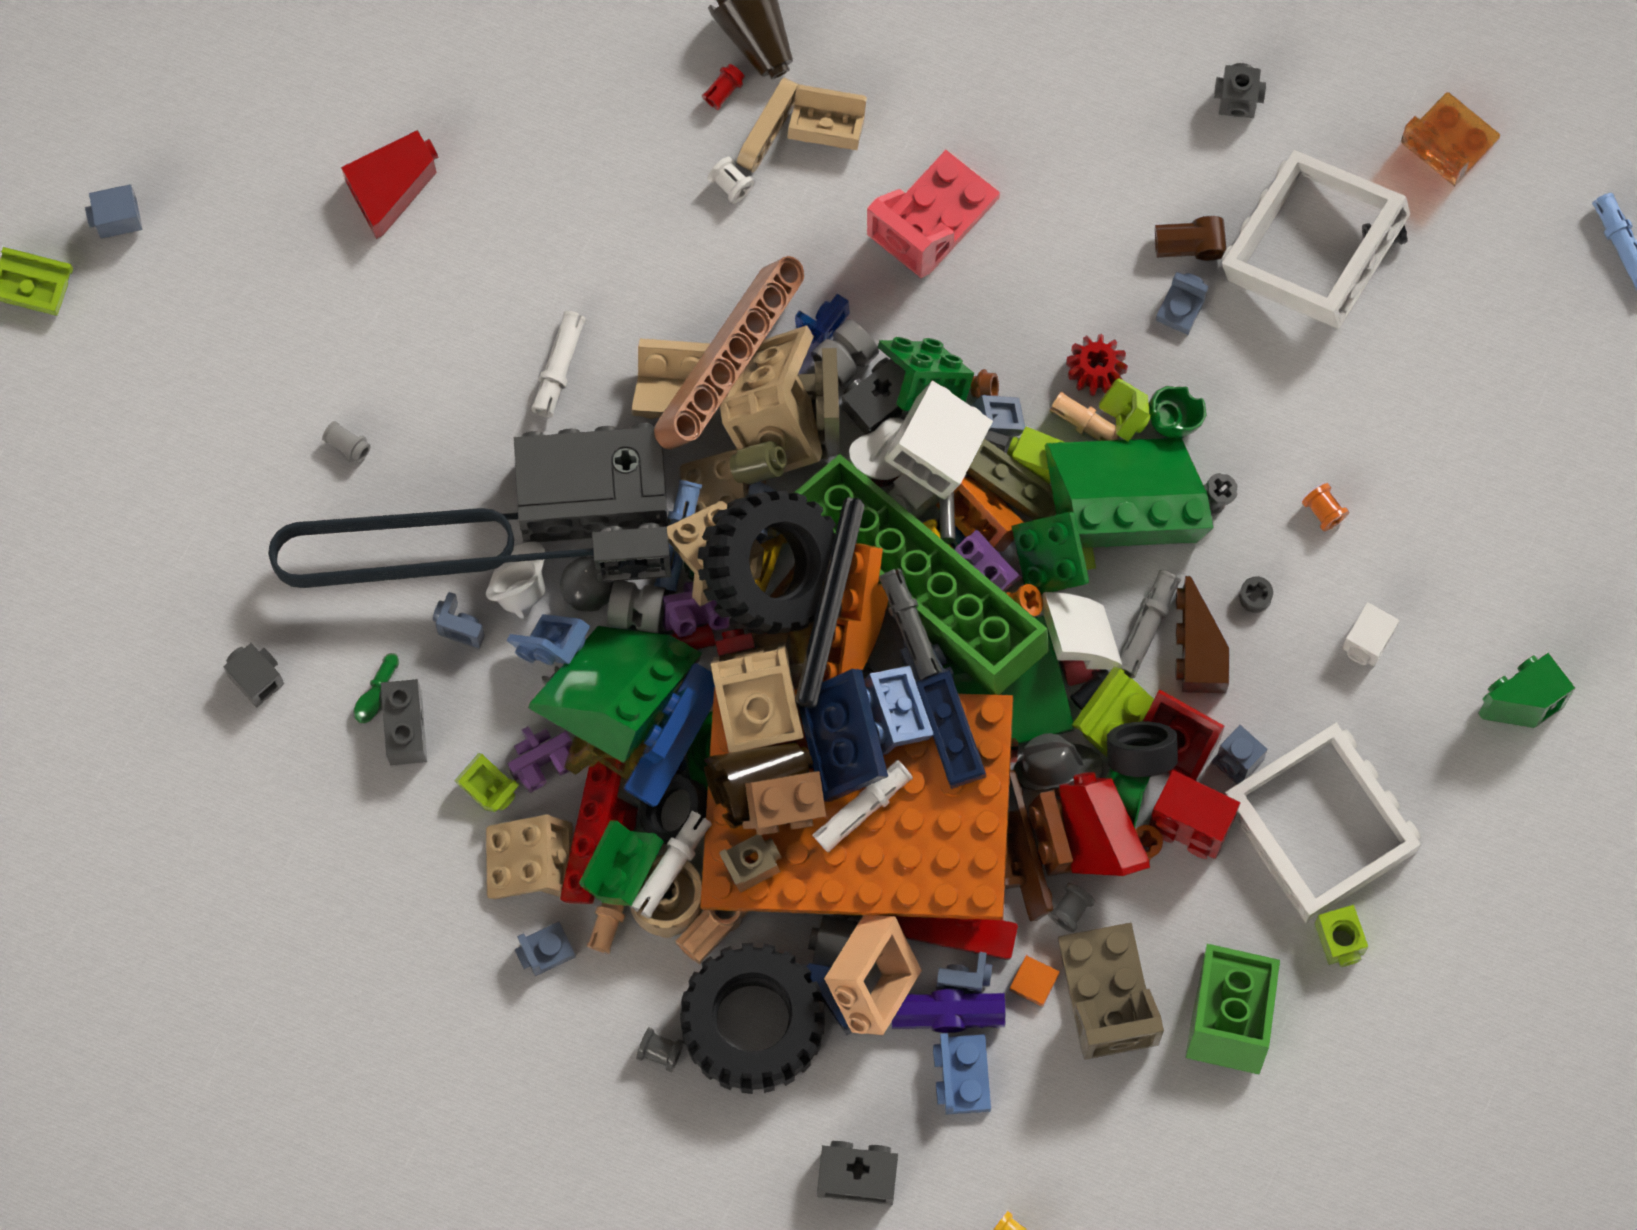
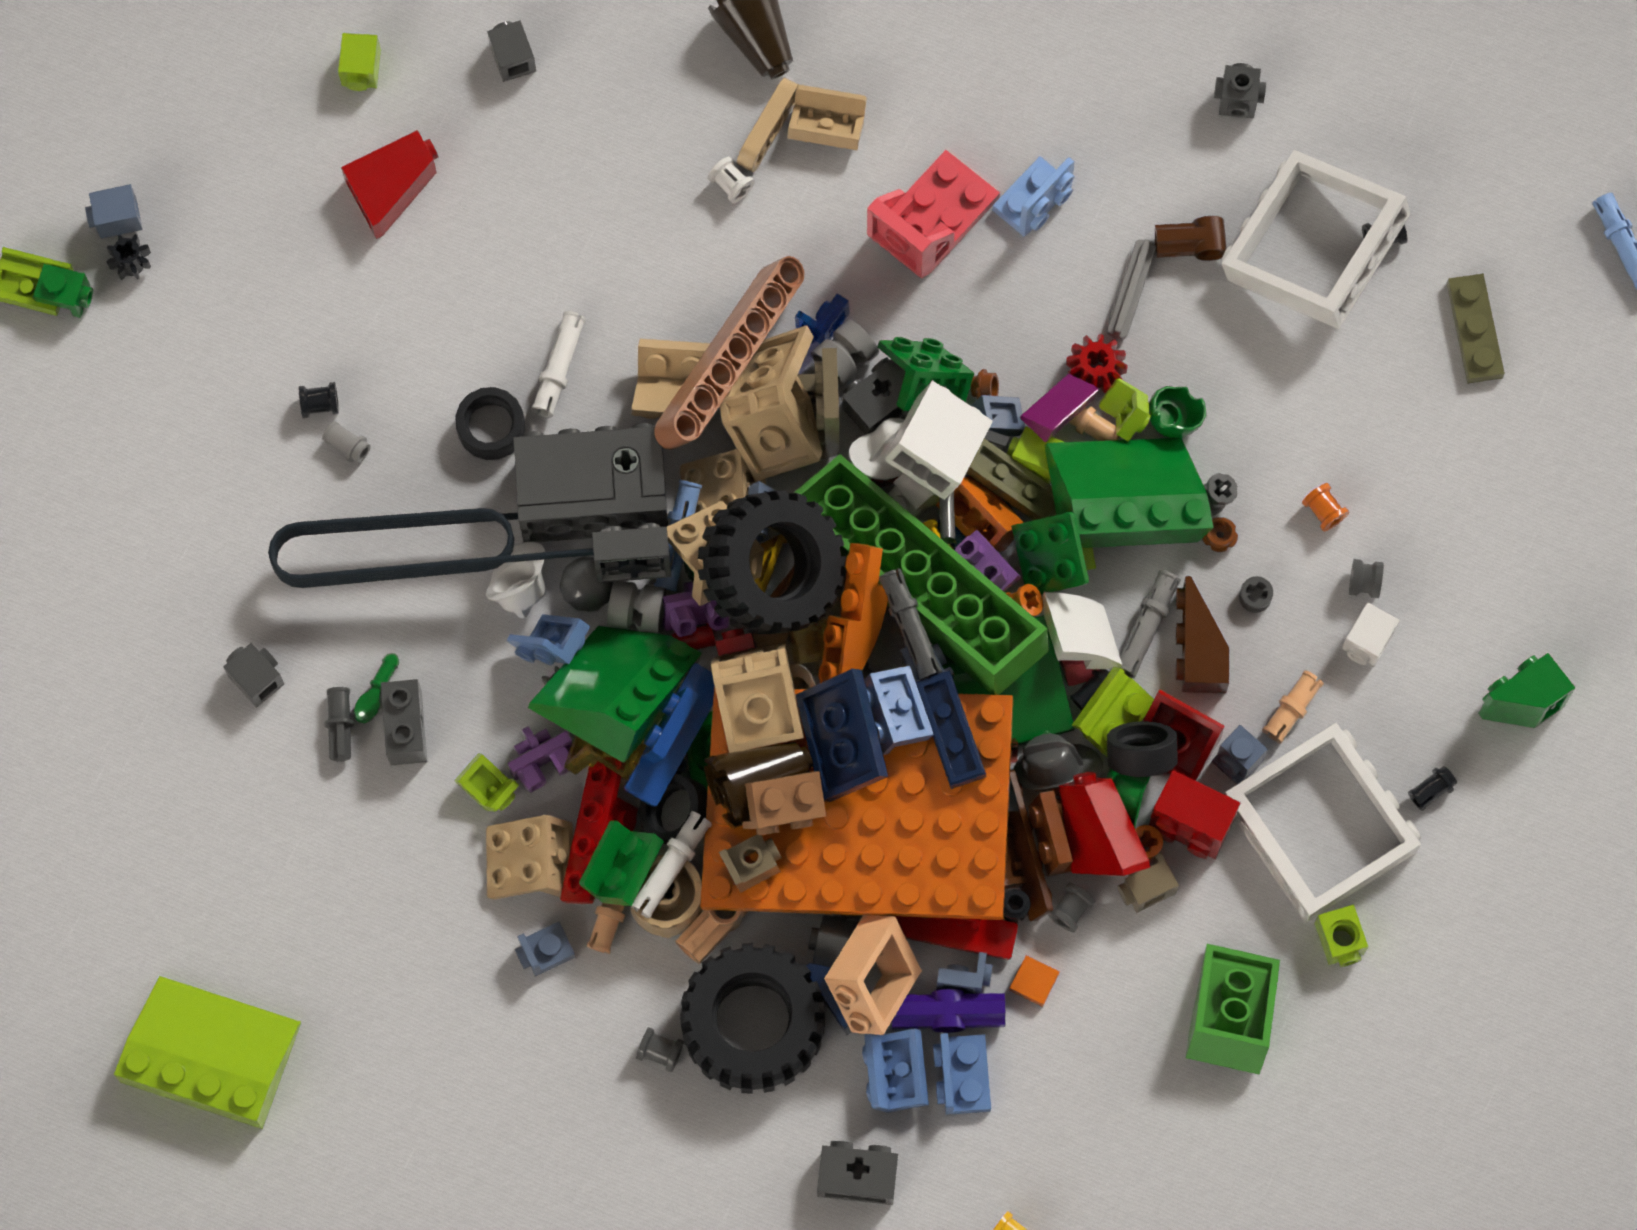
sand blue bracket [433,592,485,649] -> none
red pin [702,64,745,110] -> none
olive brick [730,441,787,484] -> none
black axle [795,497,865,708] -> none
white pin [812,760,913,853] -> none
dark tan bracket [1057,922,1164,1060] -> none
sand blue bracket [1156,272,1209,335] -> none
clear orange bracket [1401,92,1500,187] -> none
none -> green bracket [33,264,93,318]
none -> black gear [106,234,151,280]
none -> lime slope [114,976,301,1129]
none -> black bush [299,382,339,418]
none -> dark grey axle [324,687,354,762]
none -> lime brick [338,33,381,91]
none -> black tyre [455,387,525,460]
none -> dark grey brick [487,20,536,82]
none -> medium blue bracket [862,1029,929,1113]
none -> light blue bracket [992,156,1075,237]
none -> black pin [1004,889,1030,923]
none -> magenta slope [1020,374,1099,443]
none -> light grey axle [1107,239,1156,339]
none -> dark tan brick [1117,853,1179,913]
none -> dark orange plate [1202,517,1238,552]
none -> light nougat pin [1262,670,1324,744]
none -> dark grey wheel [1349,559,1384,598]
none -> black pin [1408,766,1457,811]
none -> olive plate [1446,273,1505,384]

